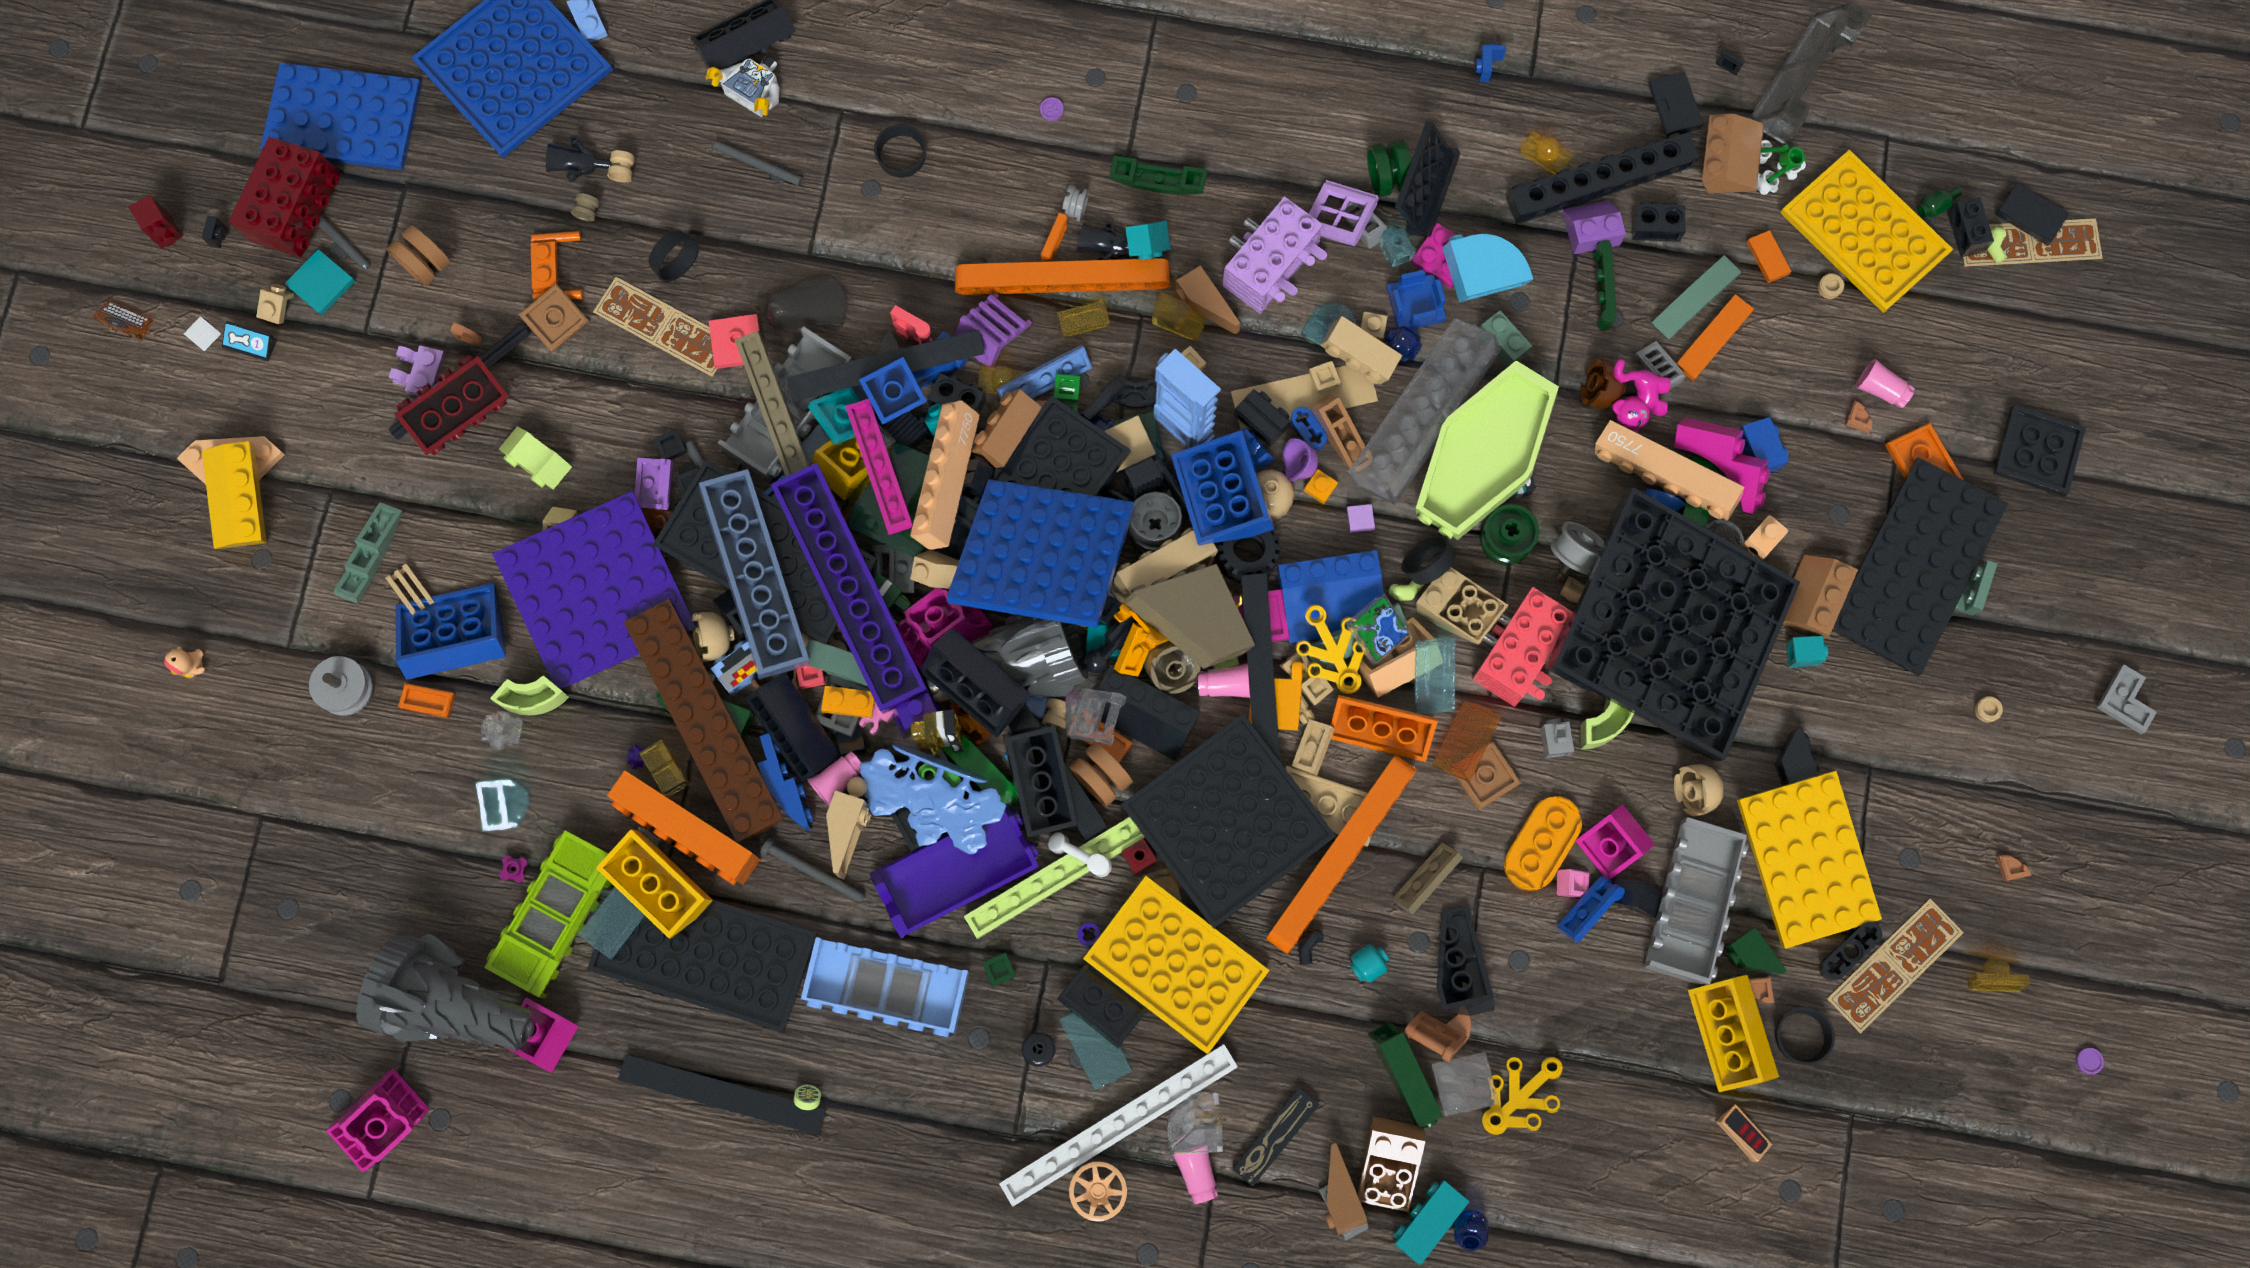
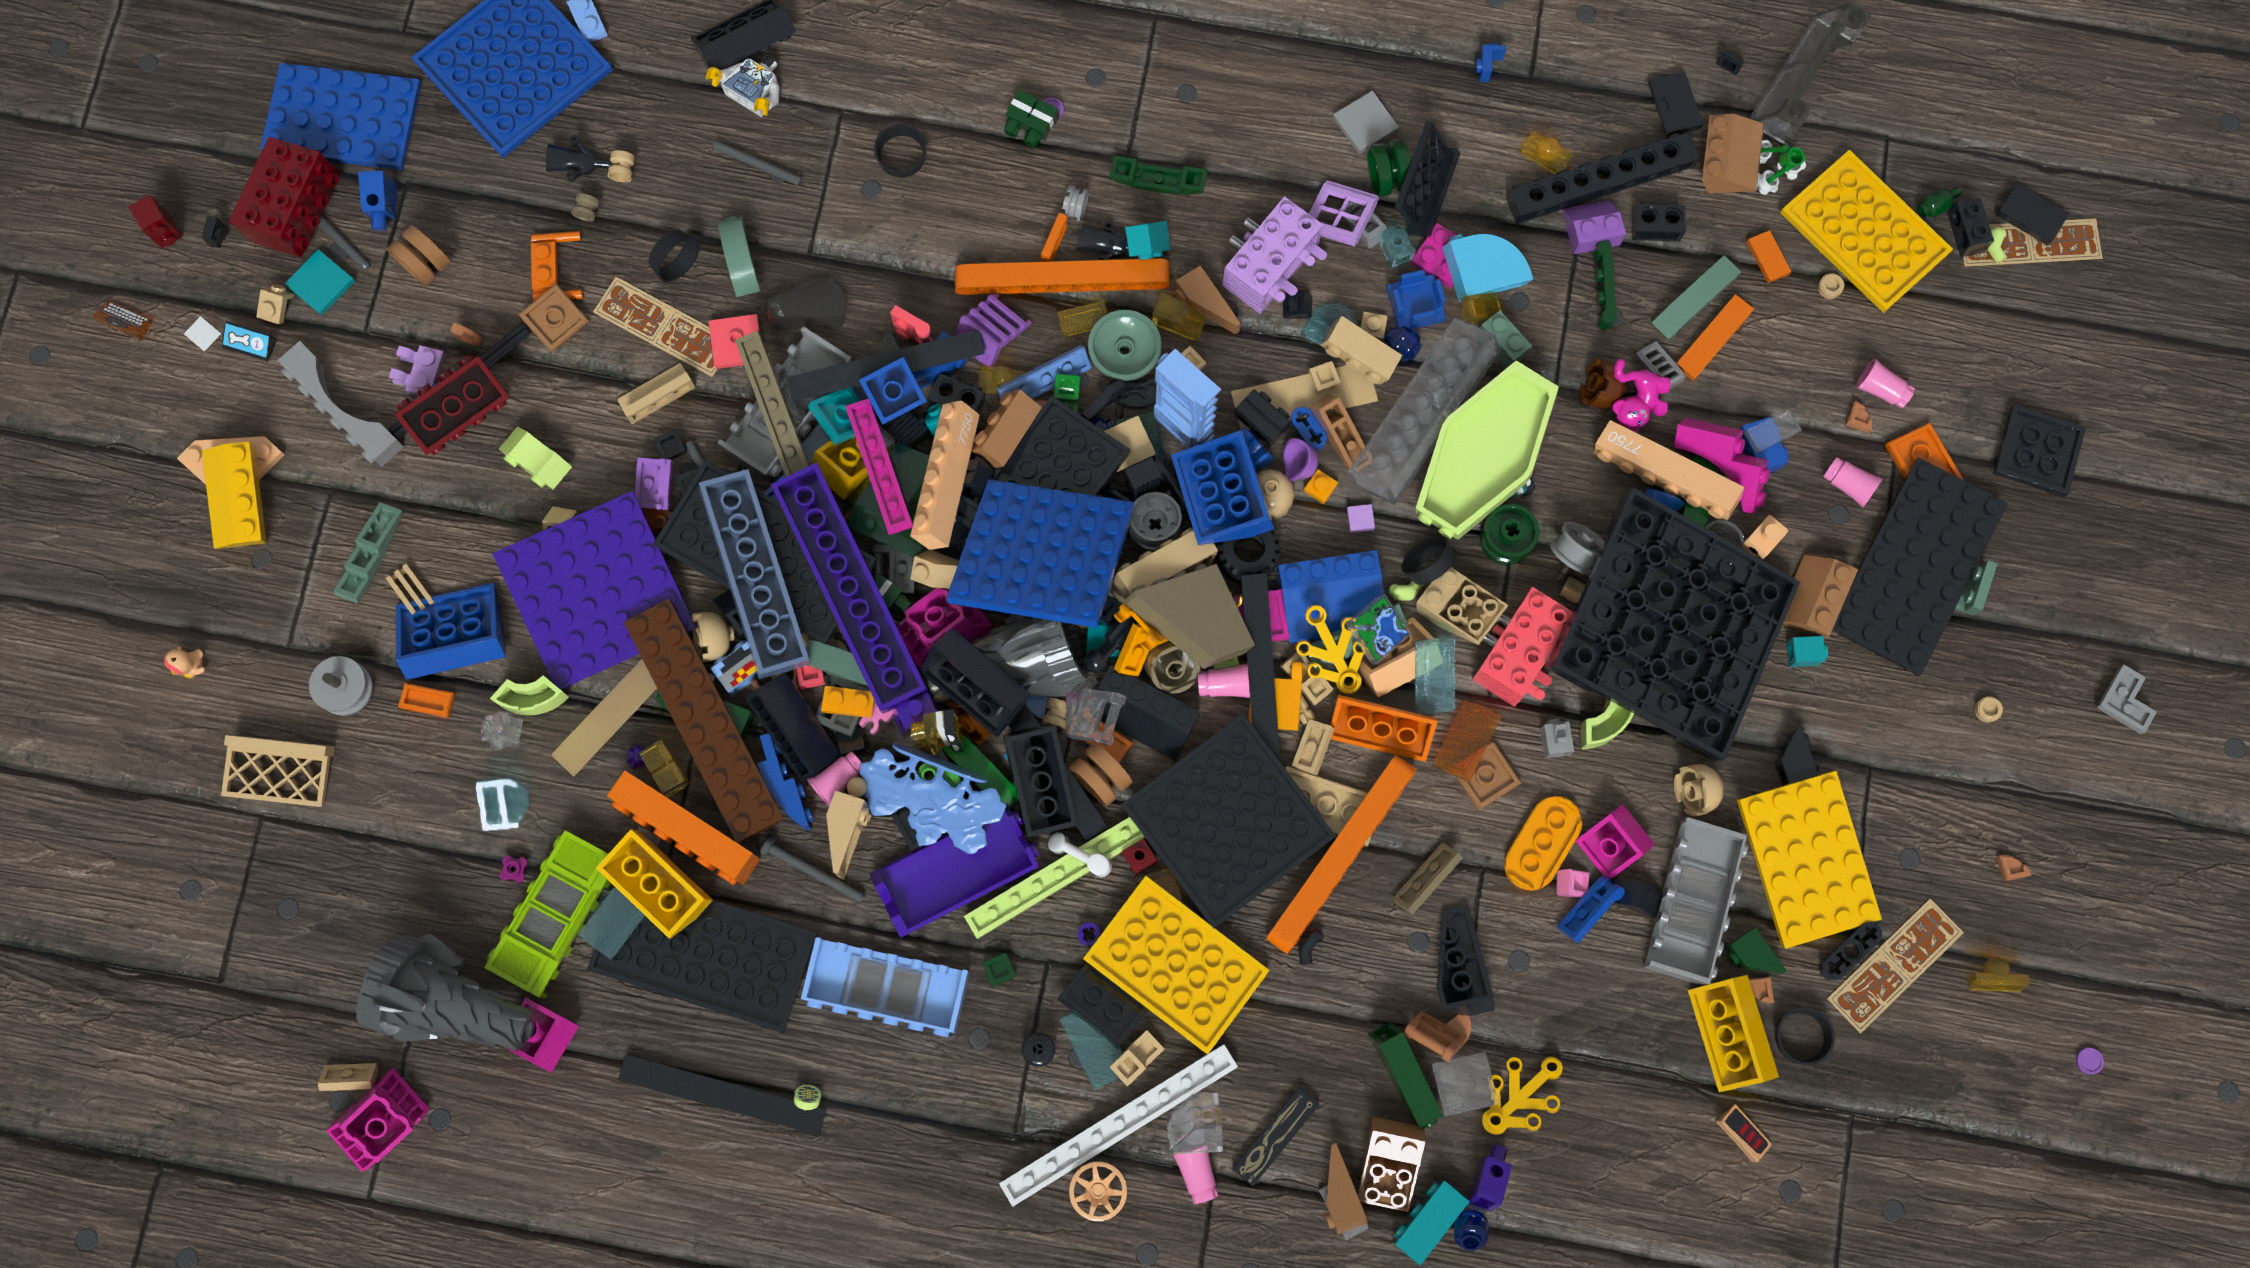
teal head [1349,944,1389,983] -> none
none -> tan fence [221,735,335,807]
none -> light grey arch [277,341,404,467]
none -> tan plate [317,1063,379,1091]
none -> blue torso [358,171,397,231]
none -> tan sticker [551,659,657,776]
none -> tan panel [618,364,696,424]
none -> sand green arch [718,216,760,297]
none -> dark green hips [1004,89,1060,148]
none -> sand green dish [1088,310,1161,381]
none -> tan slope [1109,1029,1164,1086]
none -> black slope [1283,290,1312,319]
none -> light grey tile [1333,91,1399,154]
none -> clear yellow tile [1461,292,1502,323]
none -> dark purple torso [1467,1145,1512,1212]
none -> clear tile [1744,409,1802,454]
none -> bright pink plant [1823,457,1883,508]

